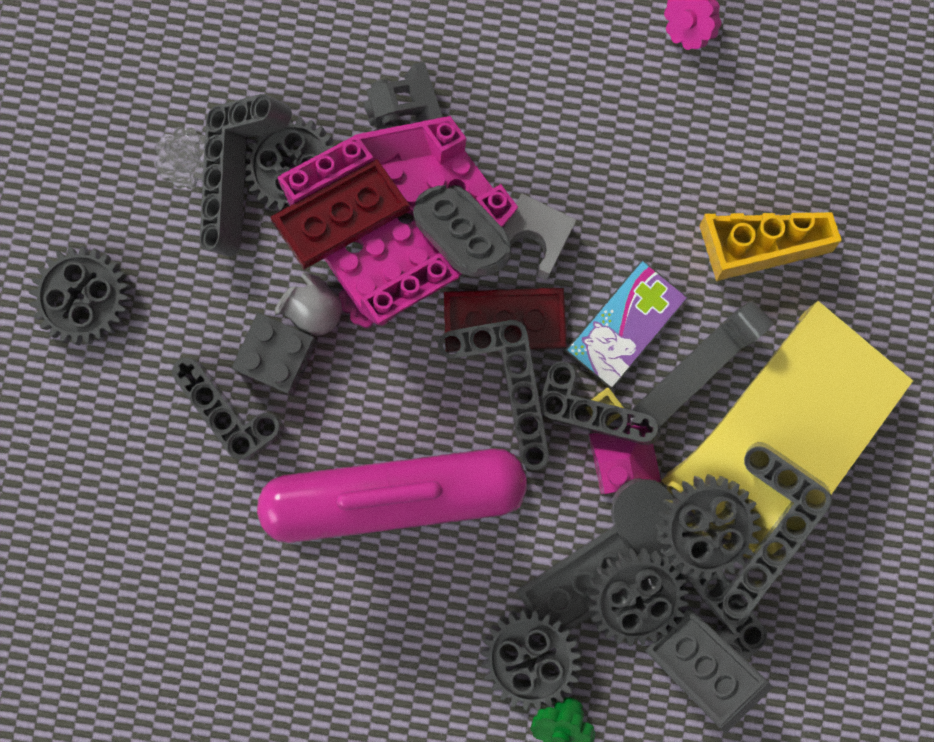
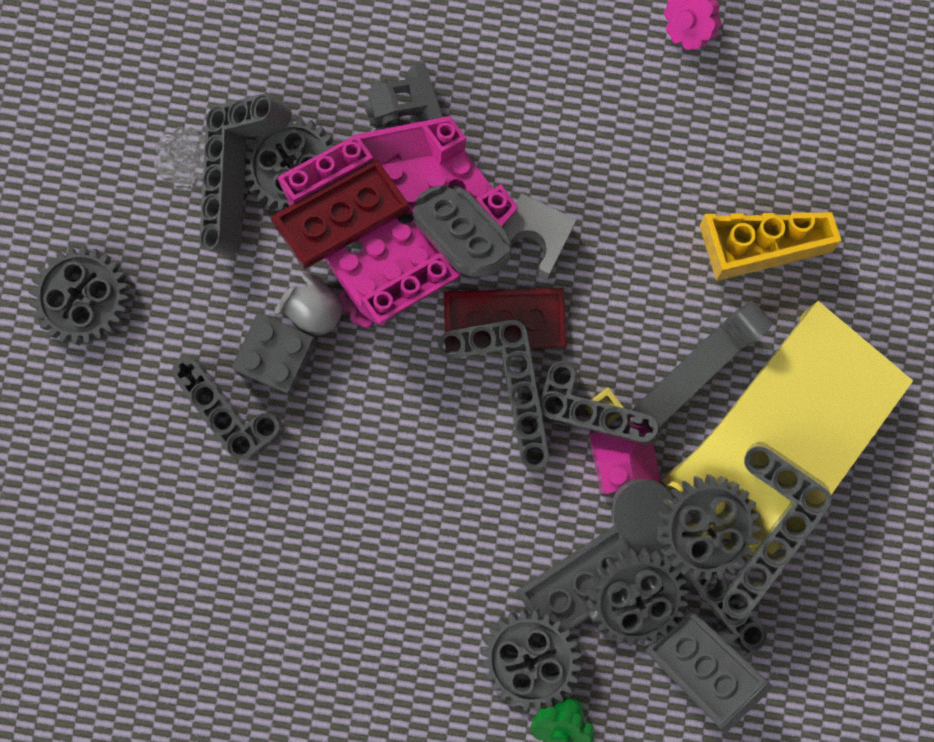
dark pink piece [257,448,527,543] -> none
tile [564,259,689,390] -> none

